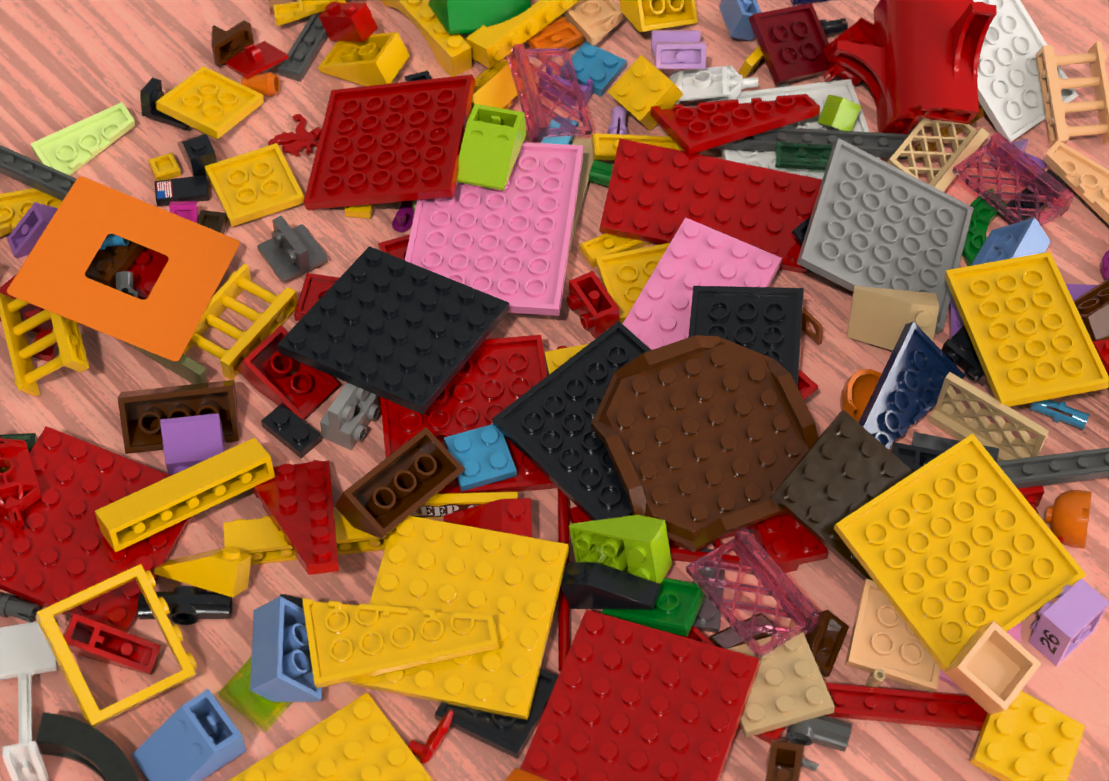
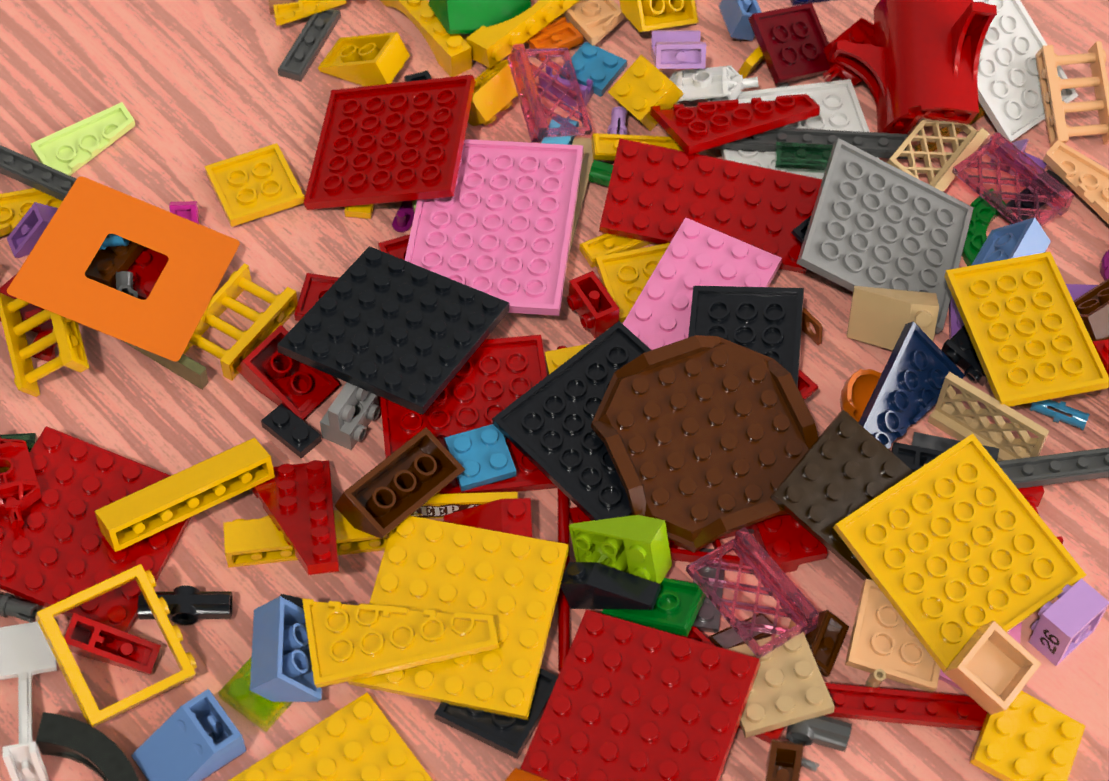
reddish brown slope [118,380,240,454] -> none
black bracket [140,77,190,129] -> none
yellow tile [148,152,182,181] -> none
black tile [154,175,209,207] -> none
yellow slope [154,547,252,597] -> none
yellow plate [156,66,263,139] -> none
medium lavender slope [160,413,226,476] -> none
black slope [178,134,217,176] -> none
dark brown plate [197,210,228,234] -> none
reddish brown slope [212,20,254,67] -> none
red piece [224,41,289,79] -> none
orange cone [241,72,280,97] -> none
flat silver bracket [257,215,328,283] -> none
red piece [268,114,322,156] -> none
red brick [318,1,378,42] -> none
red bar [408,710,454,764] -> none
lime slope [457,104,526,191] -> none
lime panel [818,94,861,131] -> none
black pin [819,18,848,38] -> none
orange cylinder [1045,490,1092,549] -> none

